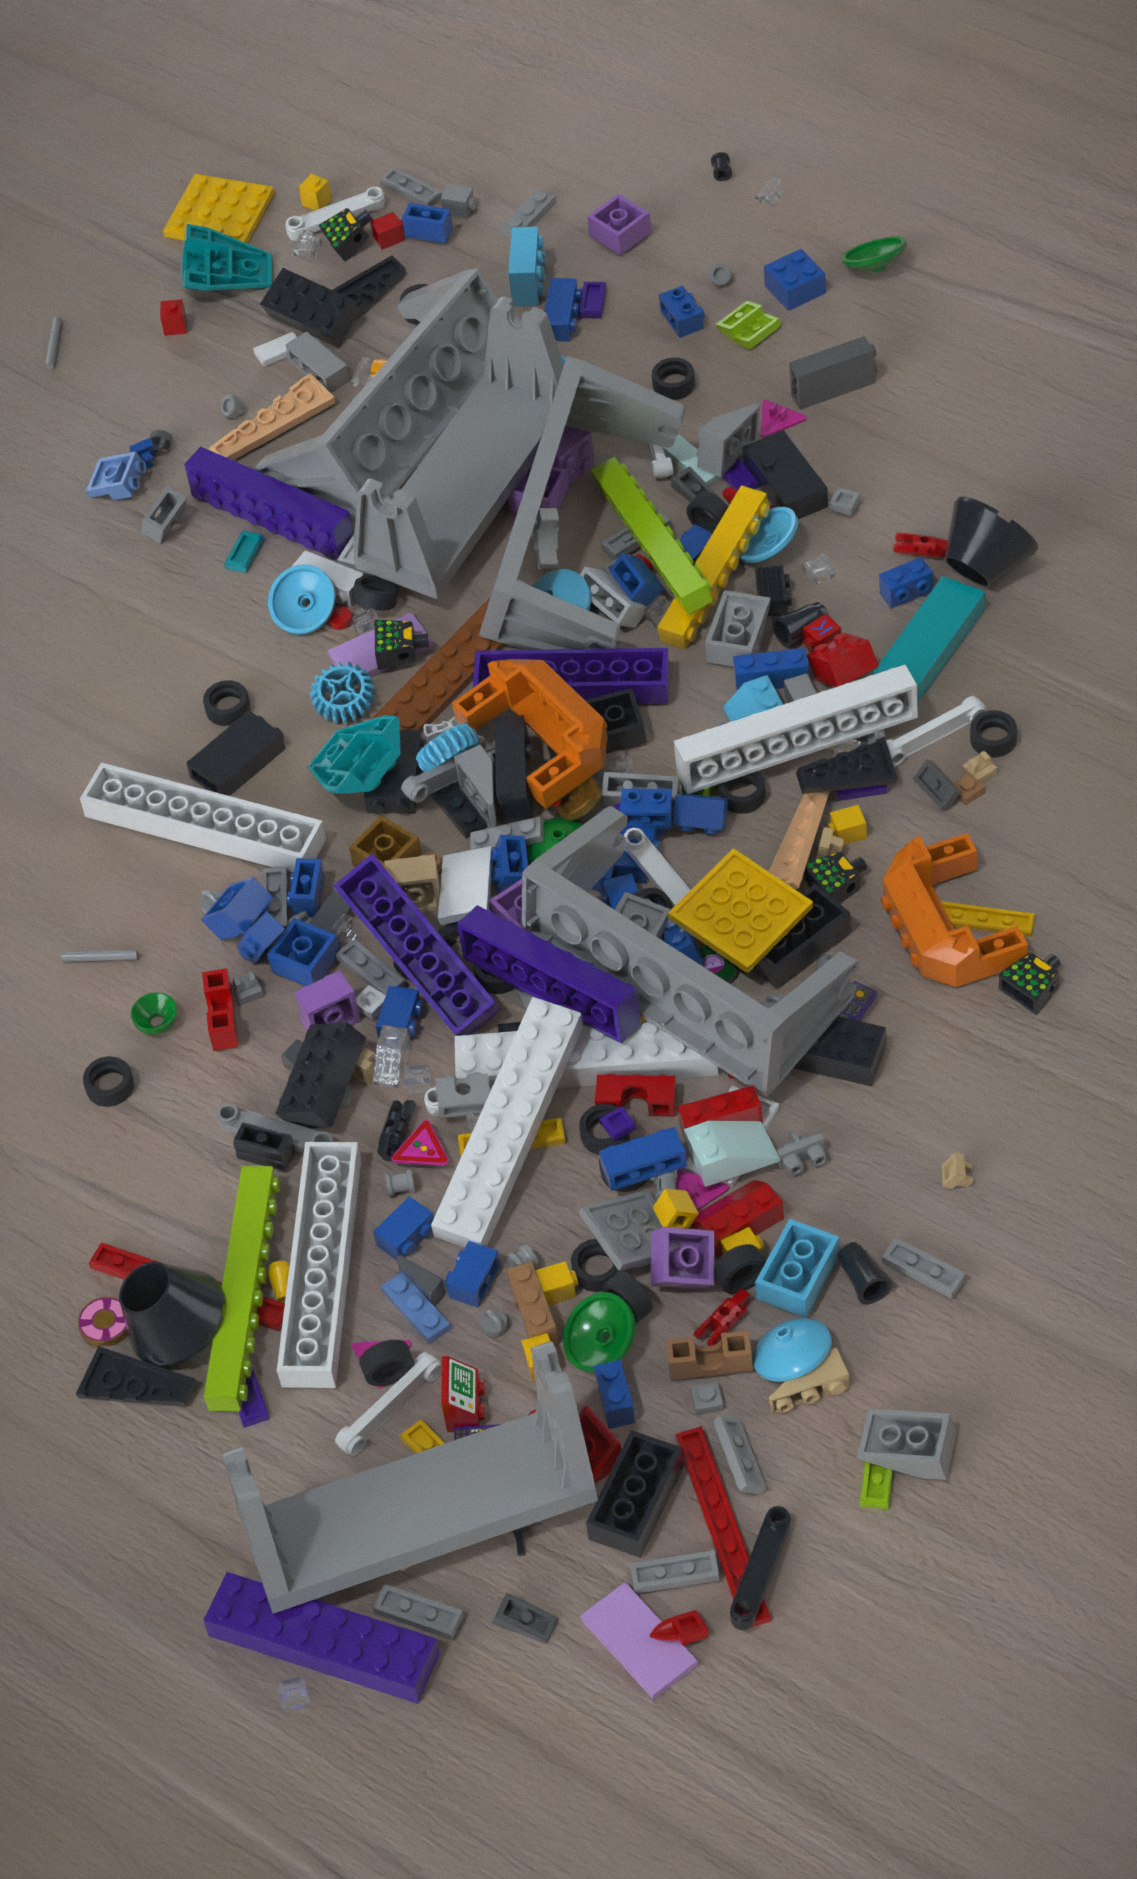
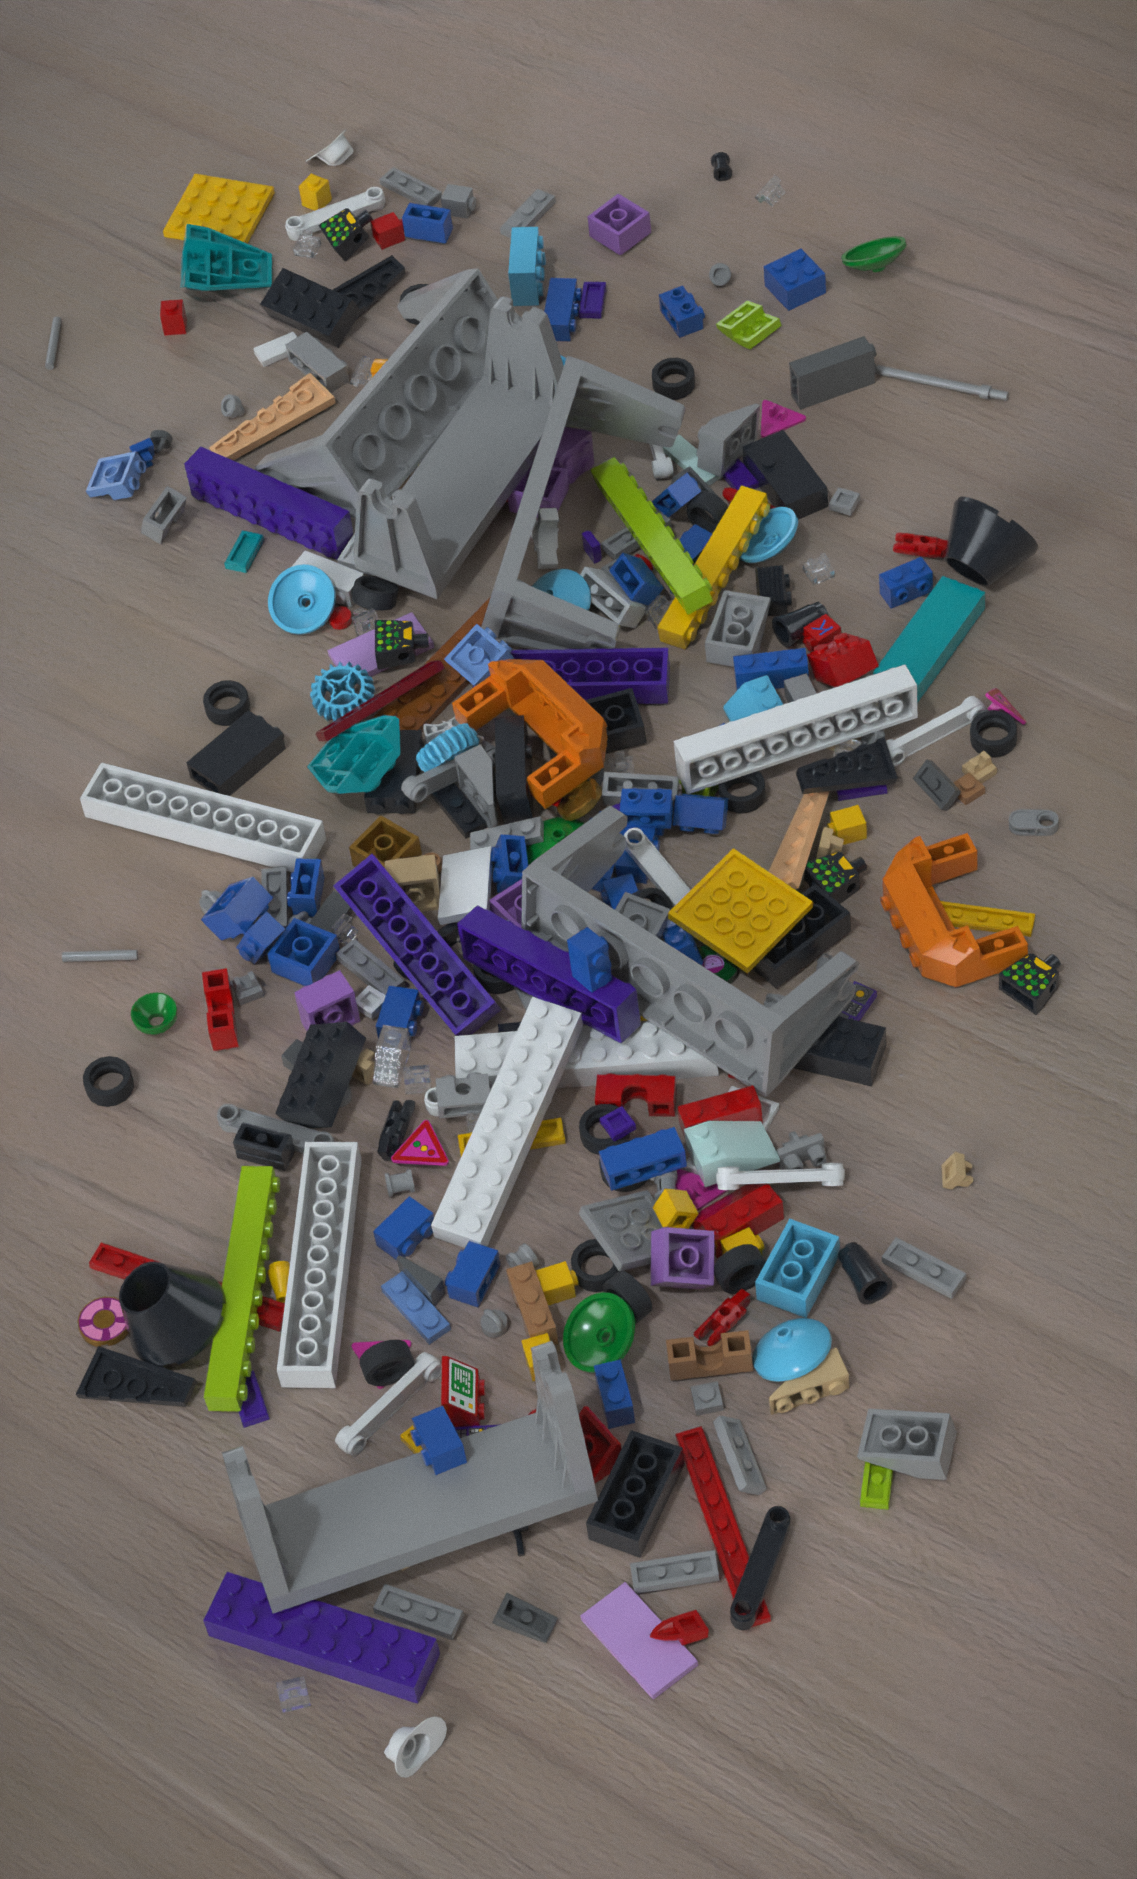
none -> white piece [306,129,353,166]
none -> dark red tile [315,660,445,741]
none -> white piece [384,1716,447,1778]
none -> blue brick [410,1406,467,1475]
none -> medium blue plate [444,624,514,687]
none -> blue brick [567,927,612,992]
none -> dark purple tile [582,530,602,564]
none -> blue brick [652,473,701,518]
none -> white piece [716,1163,845,1190]
none -> light grey bar [876,365,1009,401]
none -> dark pink piece [985,688,1026,725]
none -> light grey piece [1009,809,1059,836]

